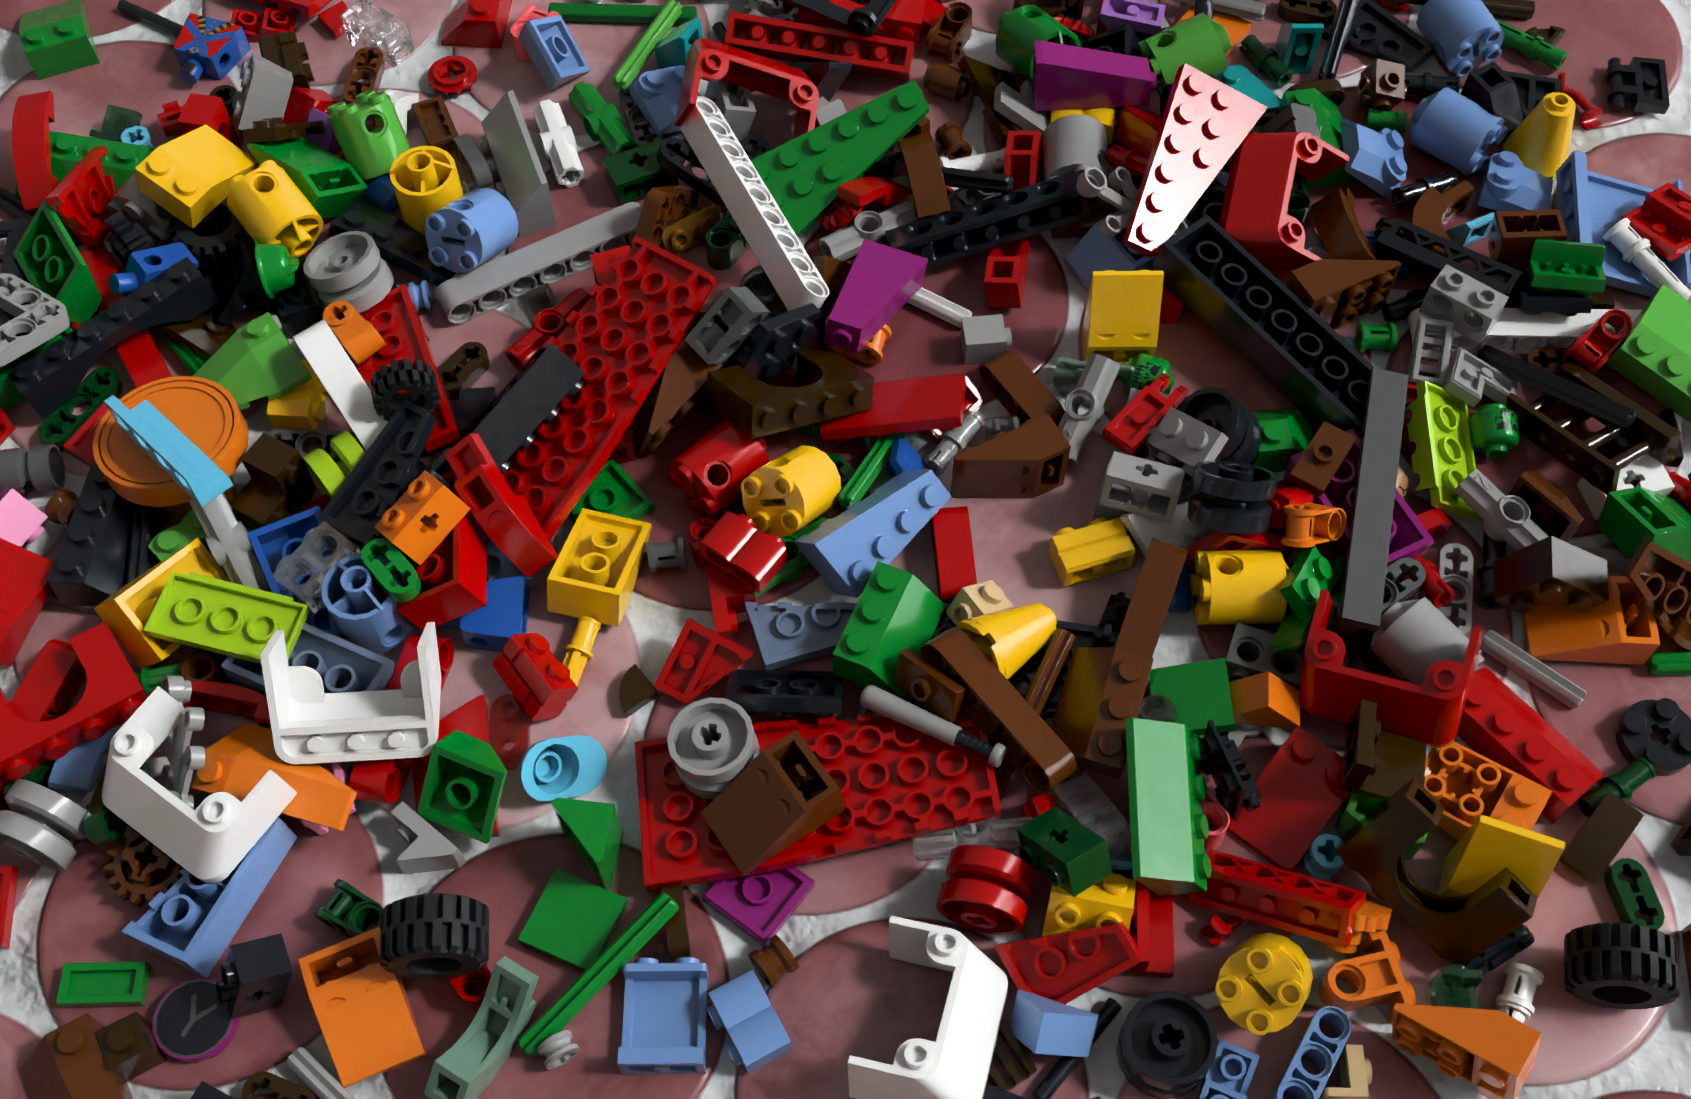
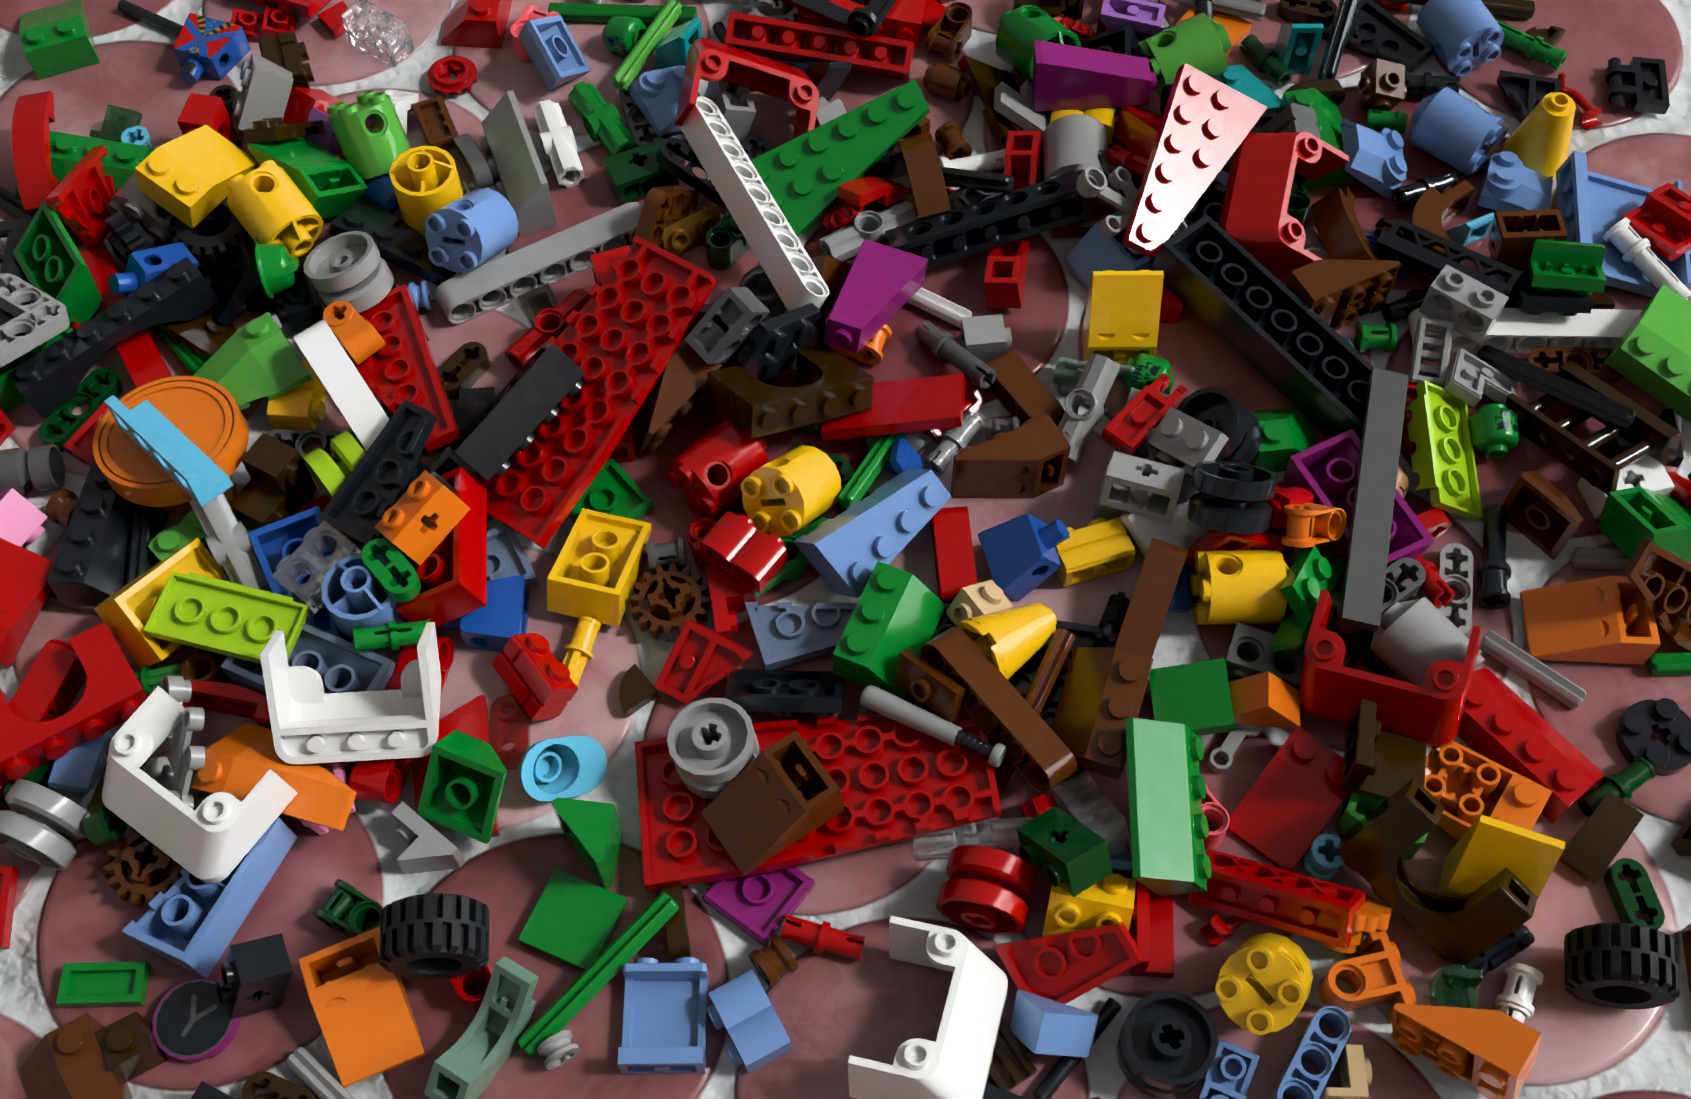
red gear [157,100,185,138] -> none
reddish brown beam [342,47,385,105] -> none
black tyre [370,358,440,421] -> none
red slope [444,433,559,578] -> none
clear smoke plate [1138,694,1177,723] -> none
black hinge [1199,719,1261,821] -> none
reddish brown plate [1288,421,1357,497] -> none
light grey piece [1454,469,1549,550] -> none
black slope [1460,61,1524,138] -> none
dark brown brick [1493,536,1609,613] -> none
red piece [1563,309,1633,375] -> none
none -> green pin [352,619,431,653]
none -> green head [602,15,647,57]
none -> reddish brown gear [630,563,711,642]
none -> red pin [780,914,865,962]
none -> dark grey pin [914,320,997,389]
none -> blue torso [978,514,1069,602]

